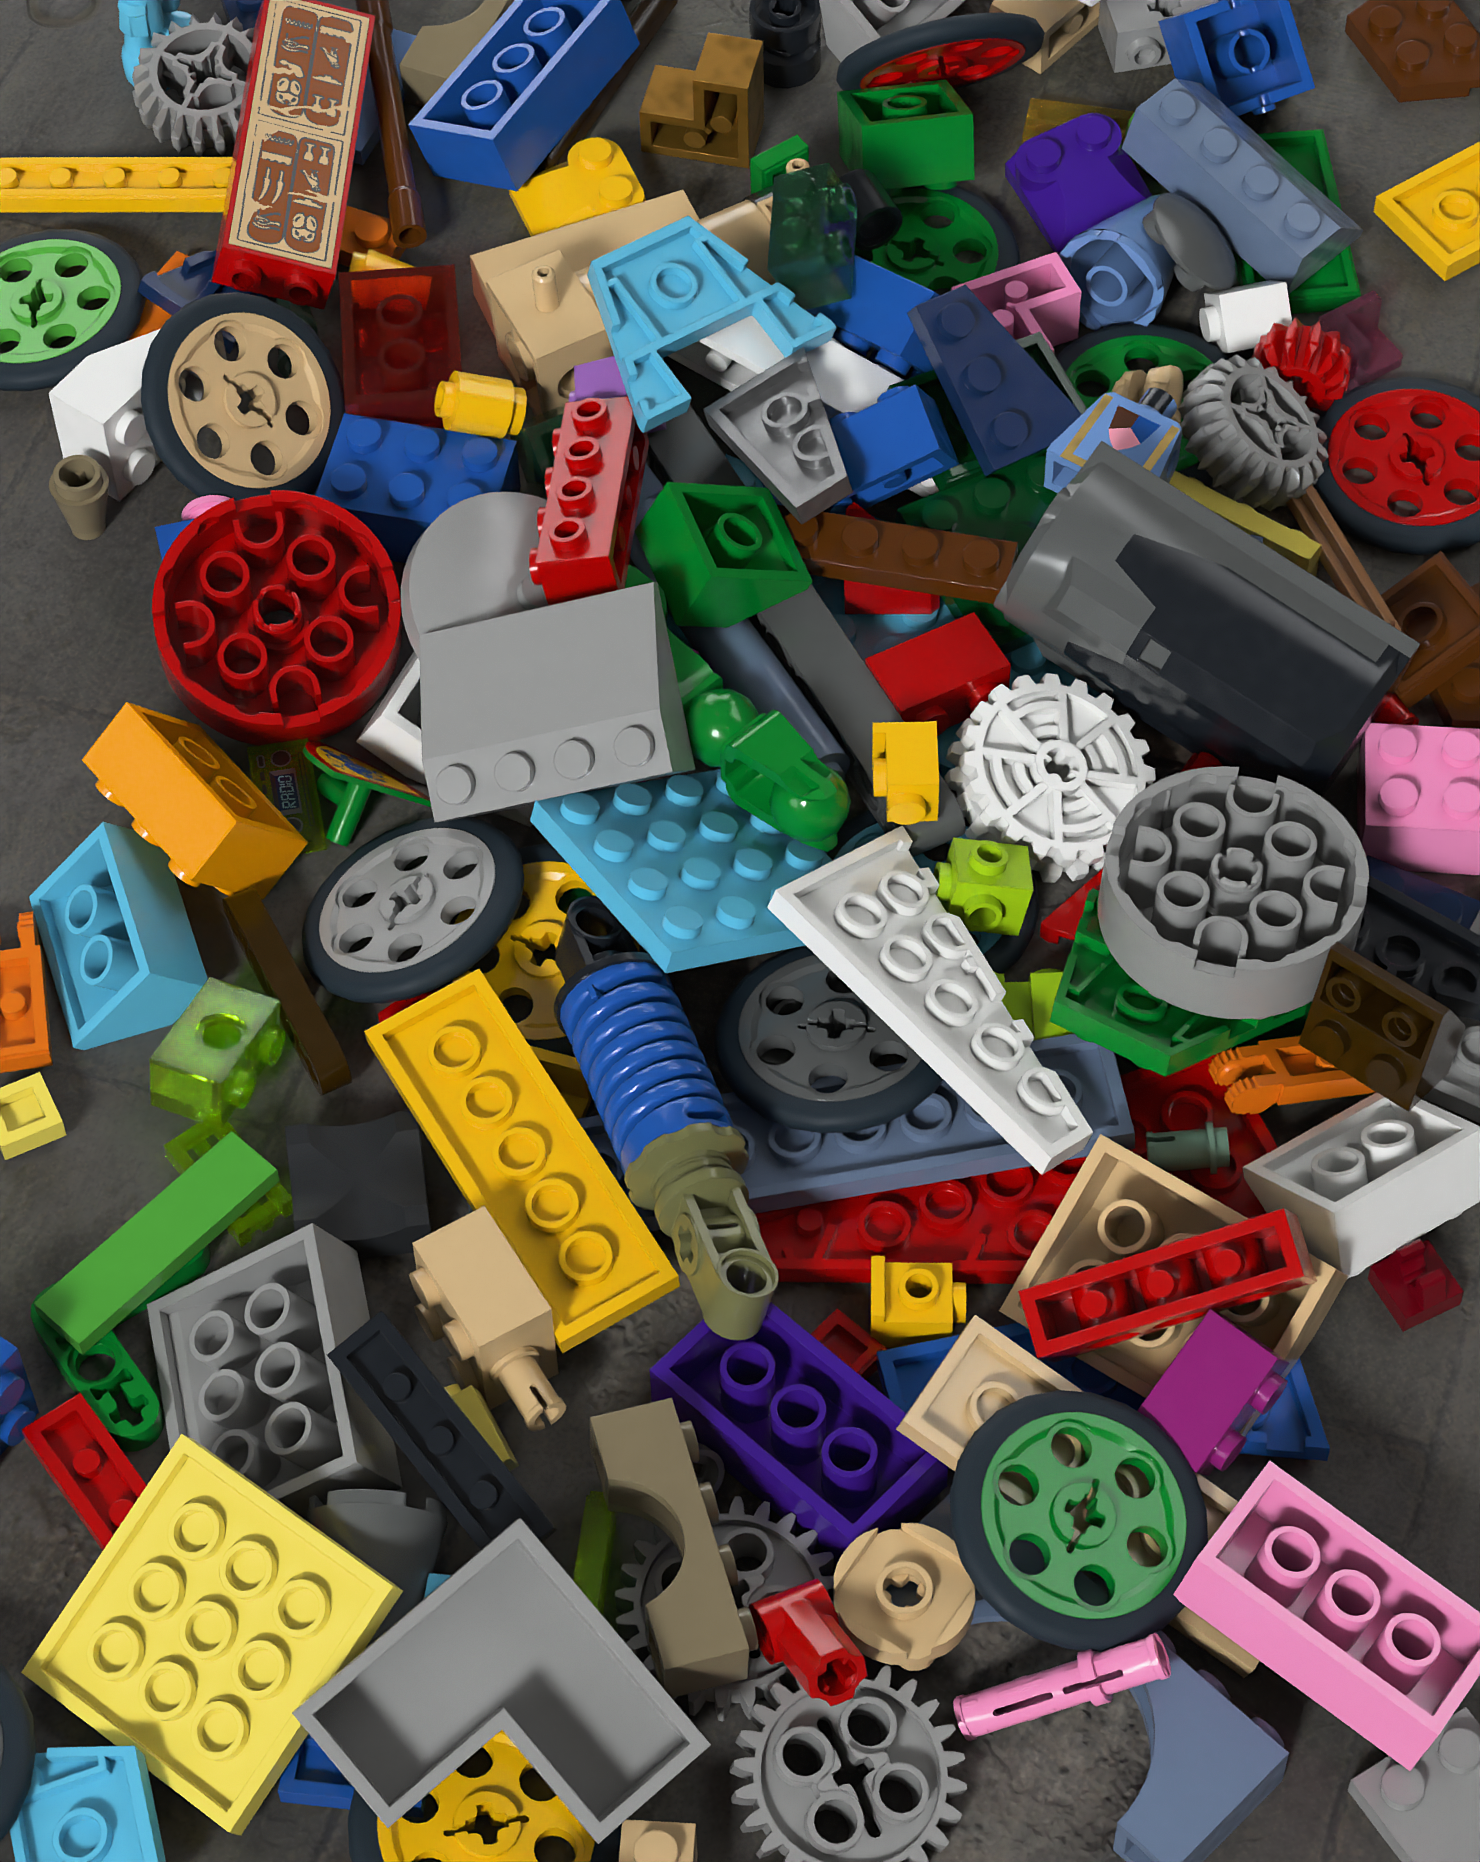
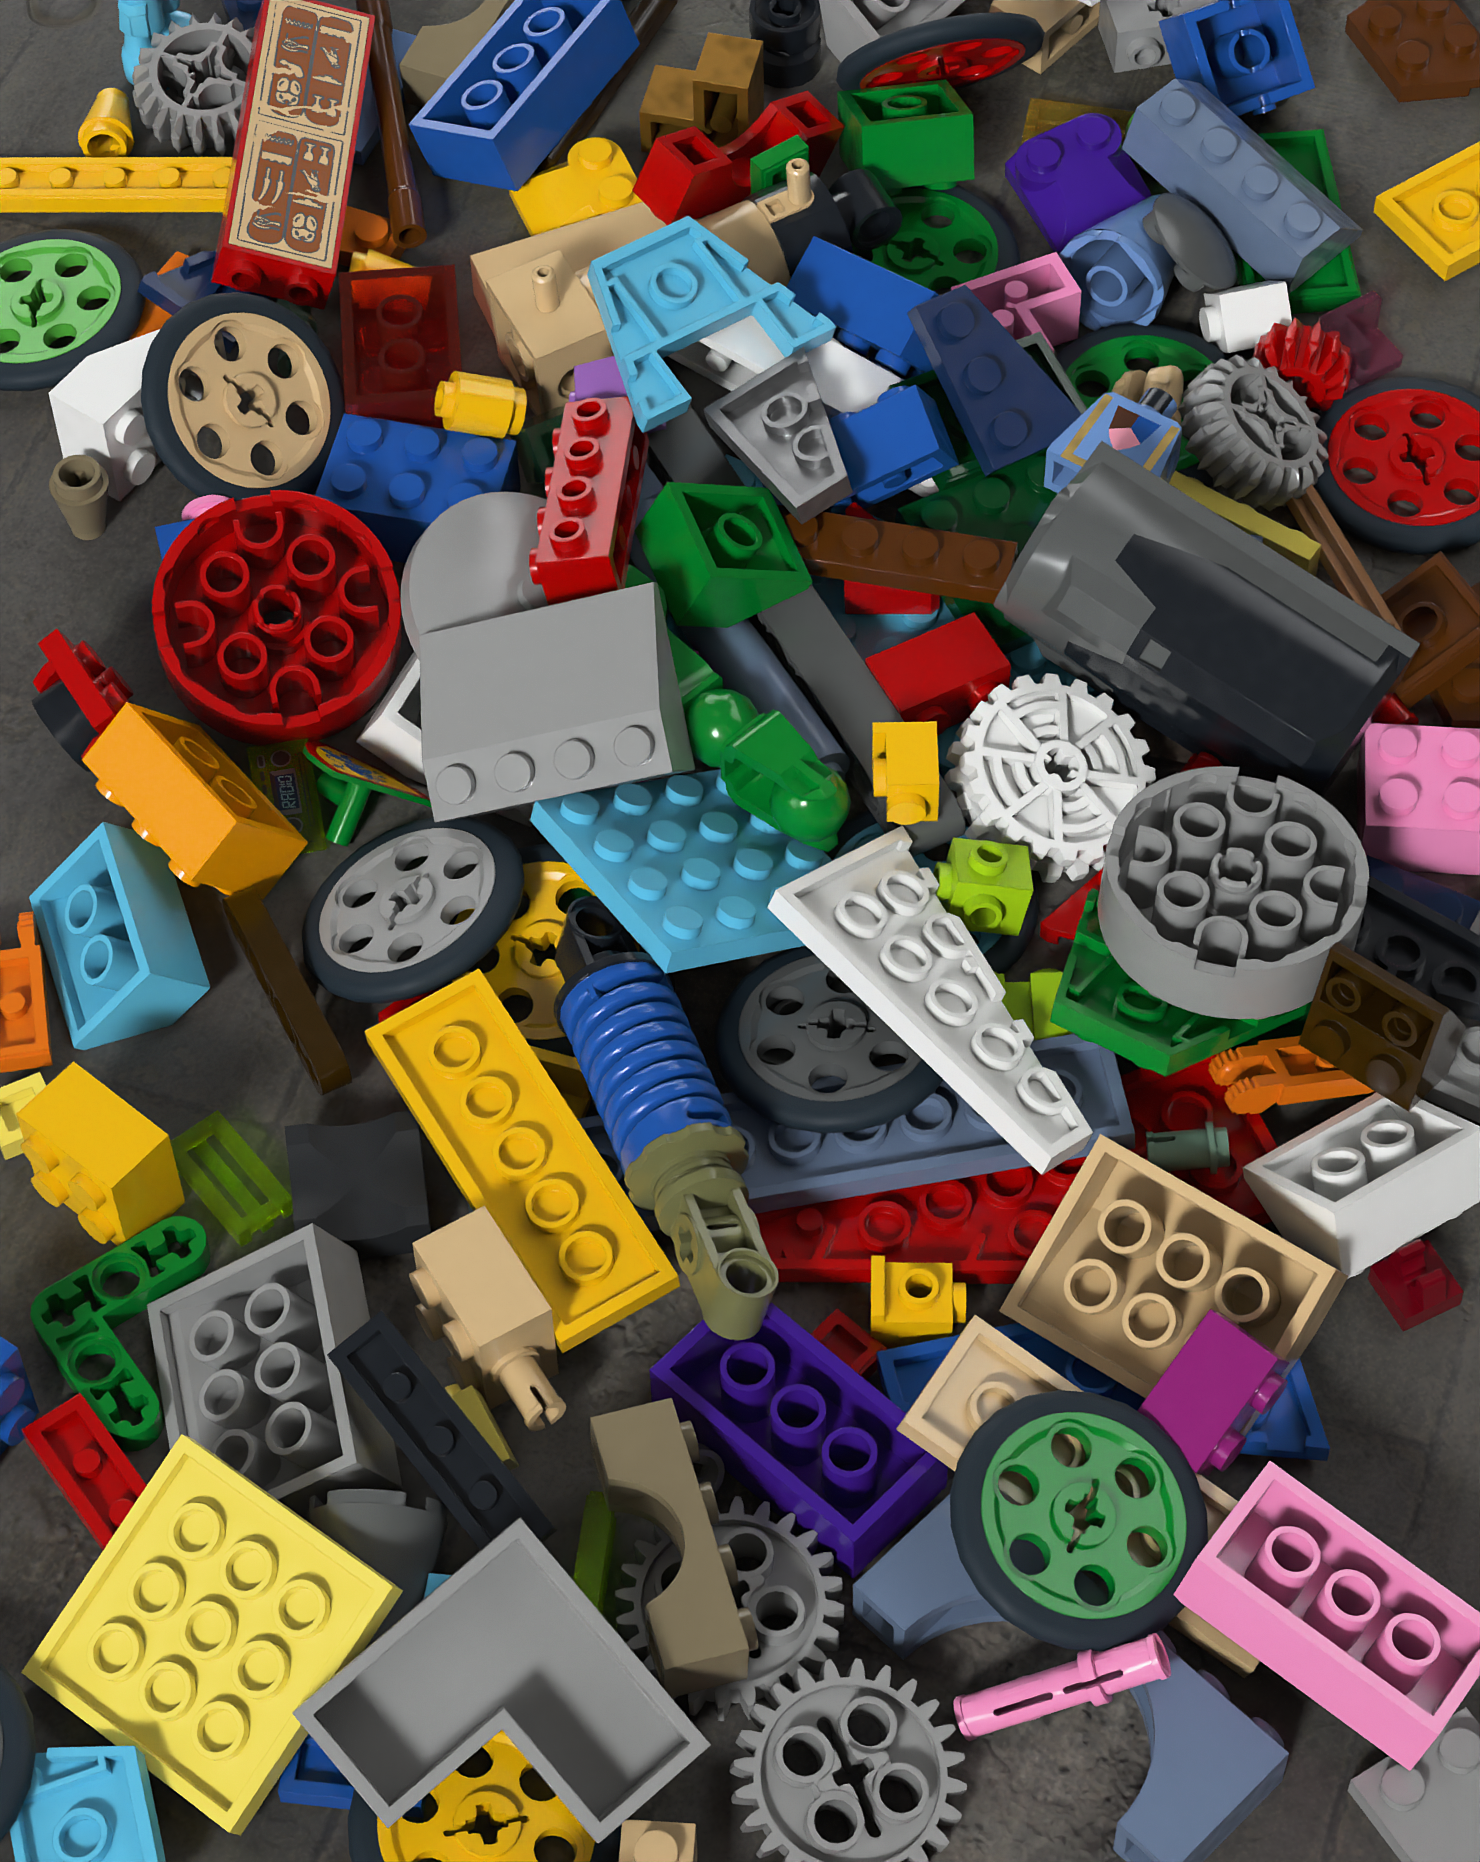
bright green tile [34,1131,280,1355] -> none
clear neon green brick [150,977,286,1130] -> none
red piece [748,1578,867,1706] -> none
clear green brick [767,162,857,310] -> none
tan plate [834,1523,976,1671] -> none
red brick [1018,1208,1317,1362] -> none
none -> yellow brick [16,1061,185,1246]
none -> red piece [32,629,134,773]
none -> yellow cone [78,88,134,157]
none -> red arch [632,91,845,225]

